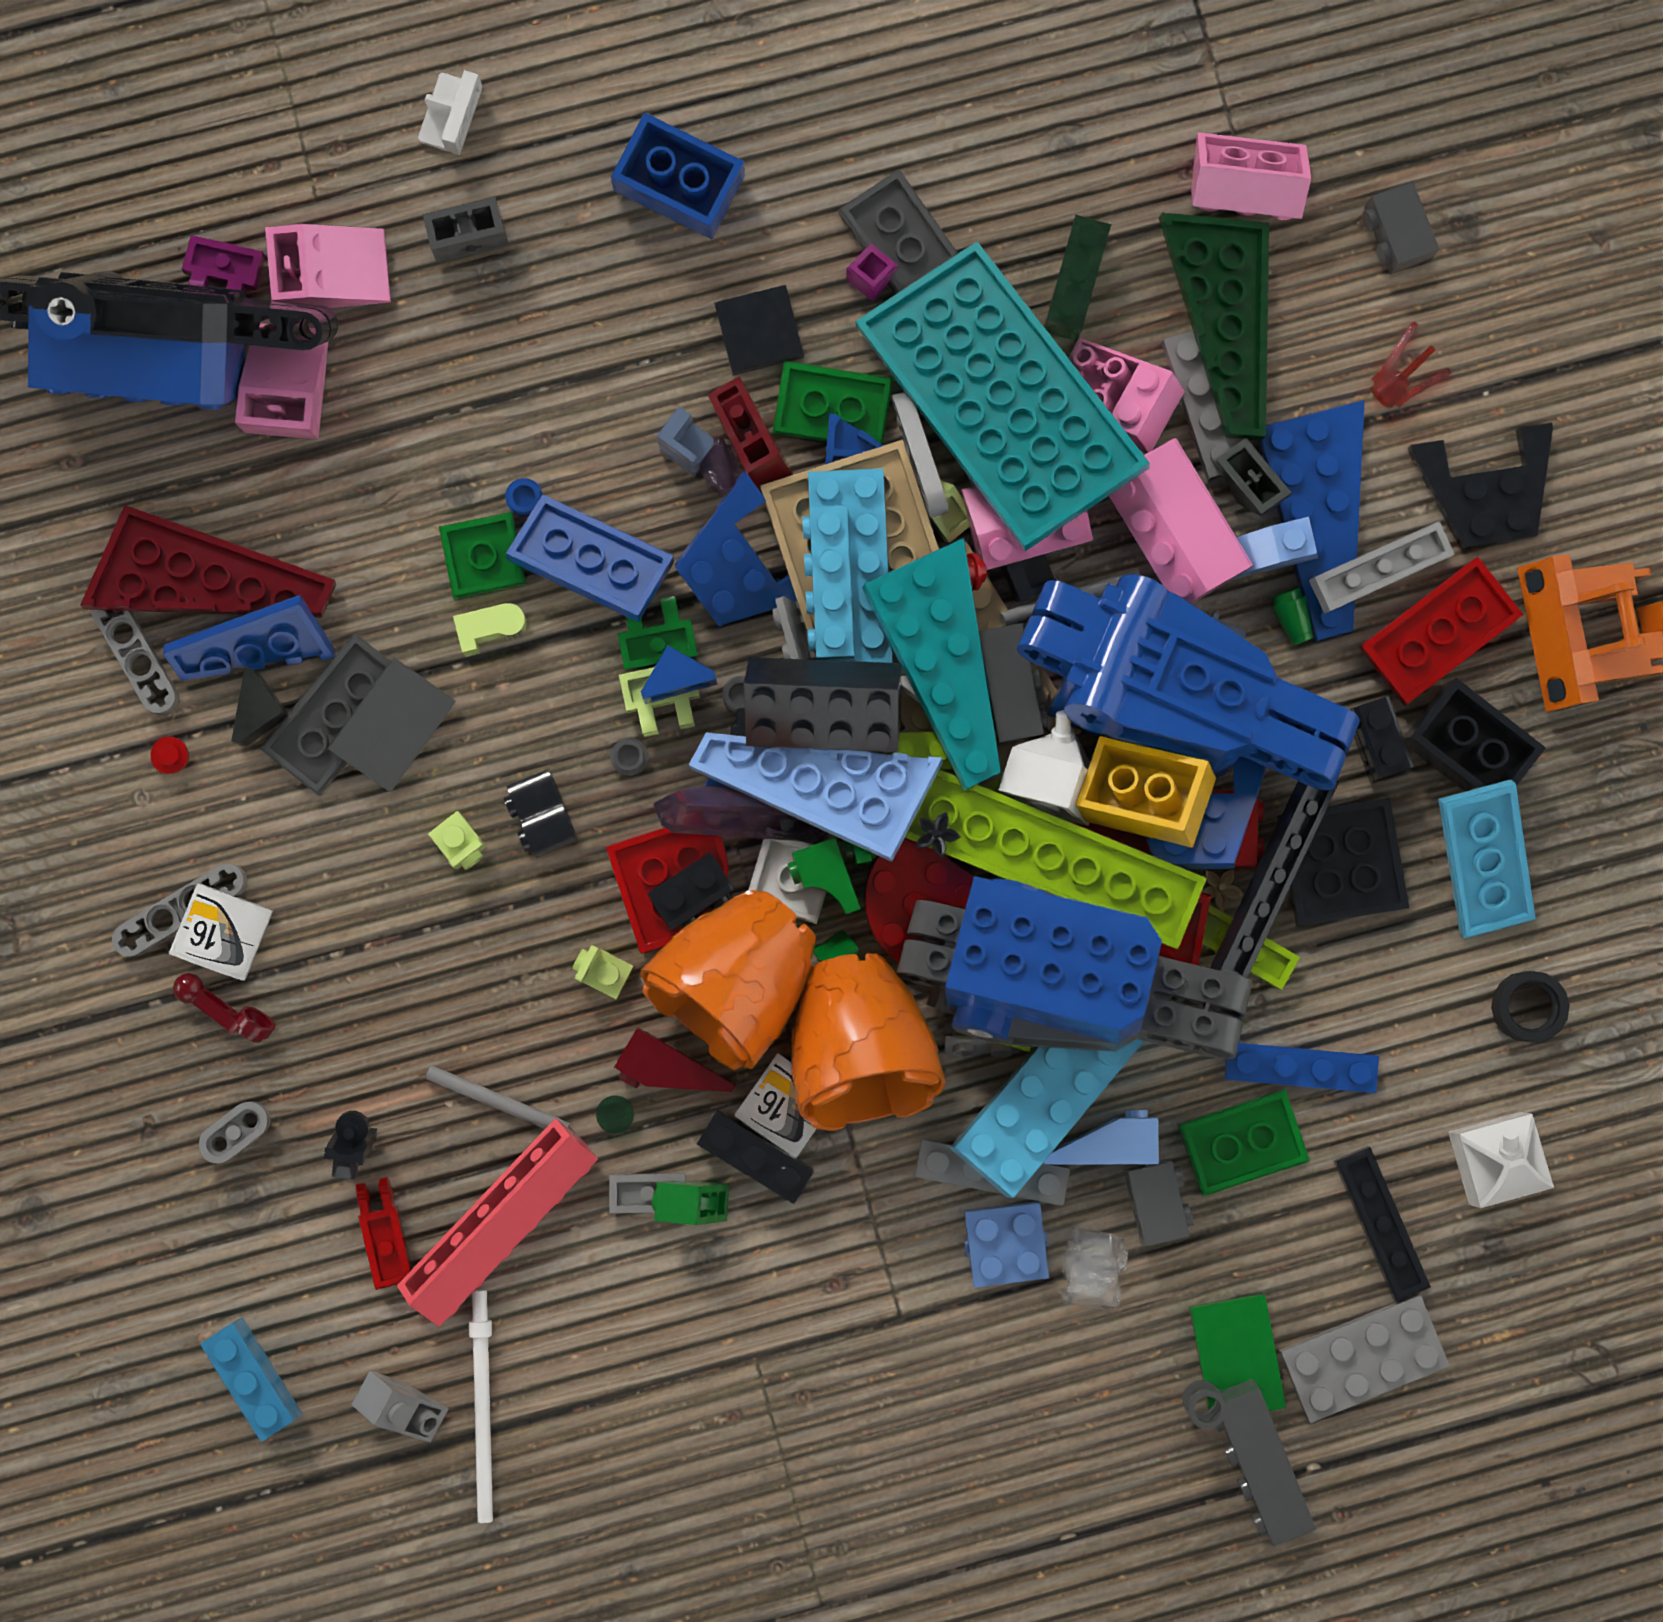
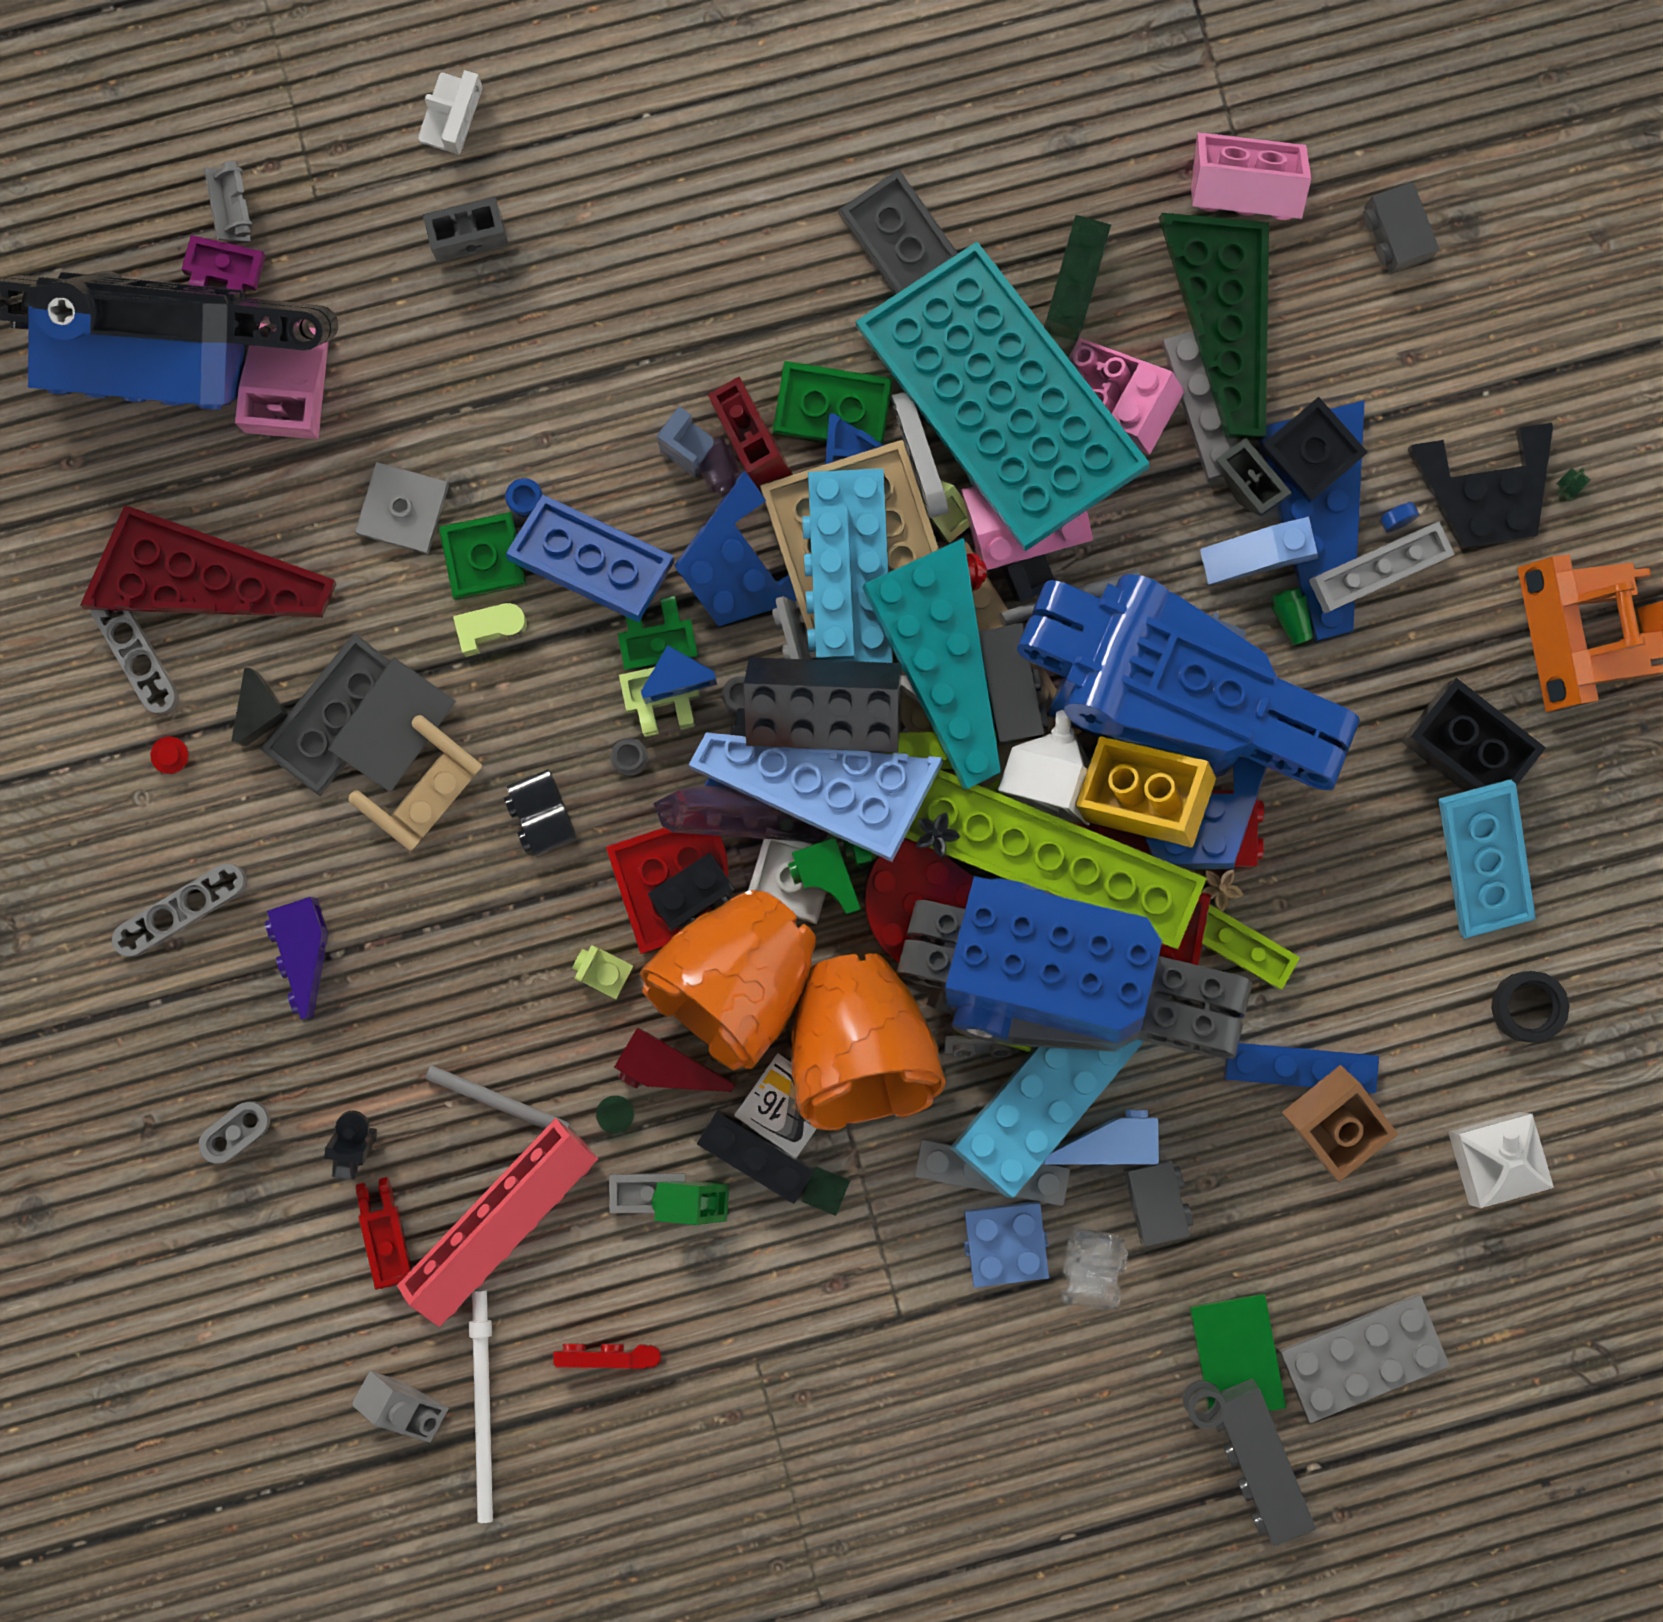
blue wing [163,595,335,681] -> none
slope [169,883,273,981] -> none
dark red piece [173,973,275,1043] -> none
dark azure brick [200,1317,303,1442] -> none
bright pink slope [265,224,391,308] -> none
yellowish green bracket [428,811,487,870] -> none
blue brick [611,112,745,239] -> none
black tile [714,285,804,375] -> none
green slope [814,930,859,962] -> none
magenta slope [846,243,899,301] -> none
bright pink slope [1109,438,1253,604] -> none
green tile [1177,1089,1310,1197] -> none
black plate [1210,780,1339,978] -> none
black plate [1277,798,1409,927] -> none
black tile [1334,1146,1431,1302] -> none
black brick [1350,696,1414,782] -> none
red plate [1358,556,1524,706] -> none
clear red plant [1370,321,1451,409] -> none
none -> light grey hinge [204,161,253,242]
none -> dark purple slope [265,897,329,1019]
none -> tan plate [348,715,482,851]
none -> light grey plate [355,462,449,555]
none -> red hinge [553,1343,662,1369]
none -> clear green plate [801,1165,850,1216]
none -> black plate [1260,397,1368,503]
none -> medium nougat brick [1281,1065,1398,1182]
none -> blue tile [1380,502,1420,533]
none -> clear green plate [1556,468,1591,502]

